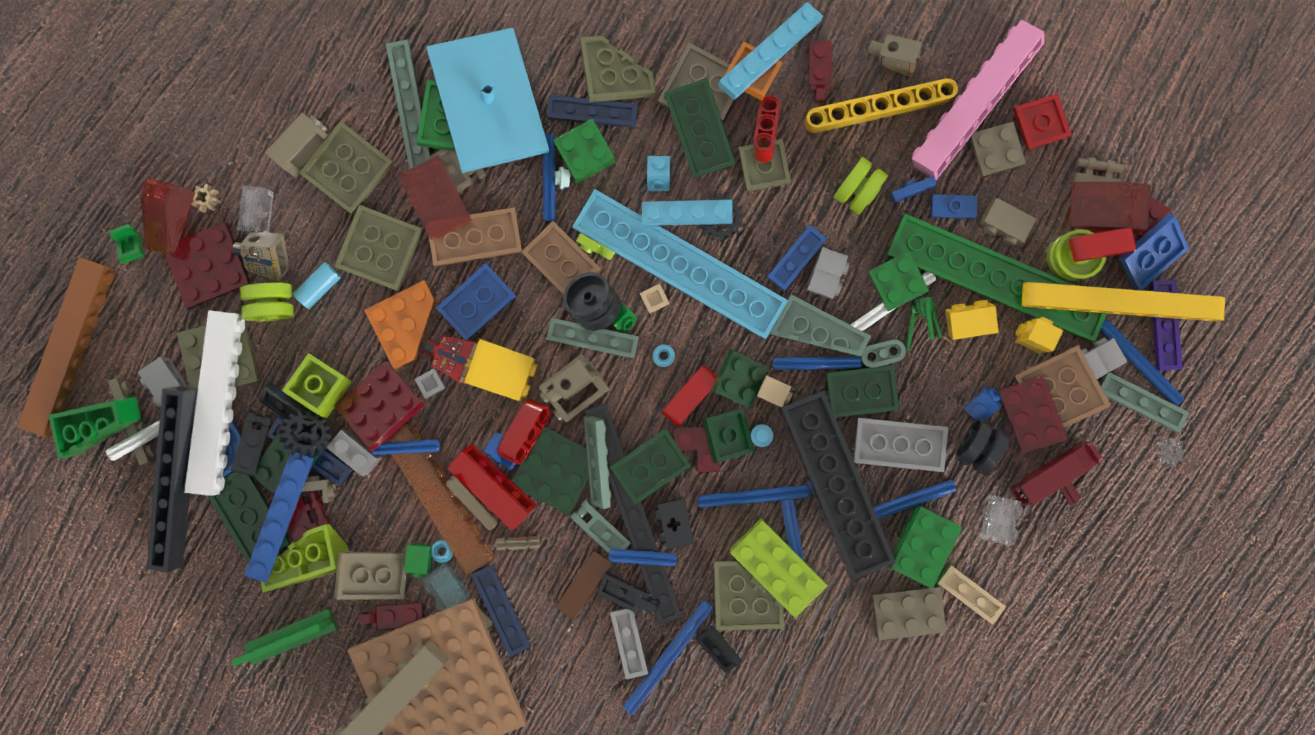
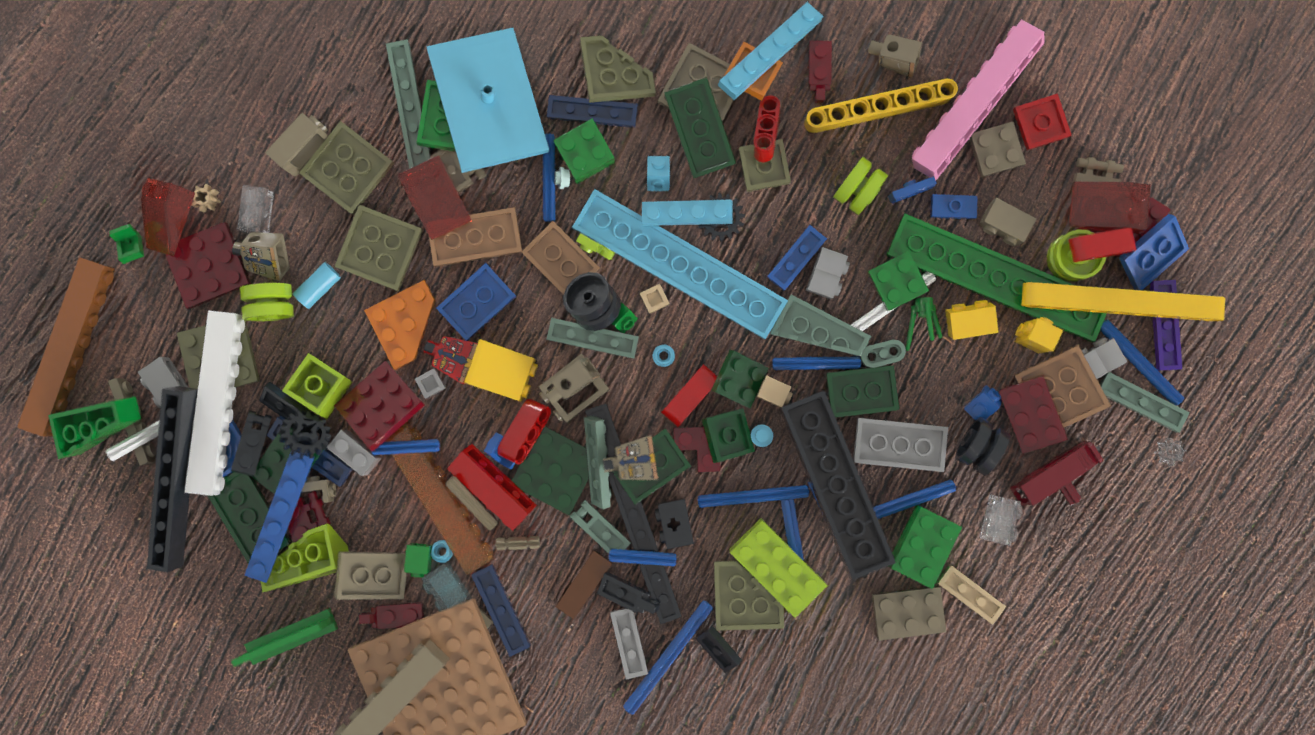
none -> torso [602,436,658,480]

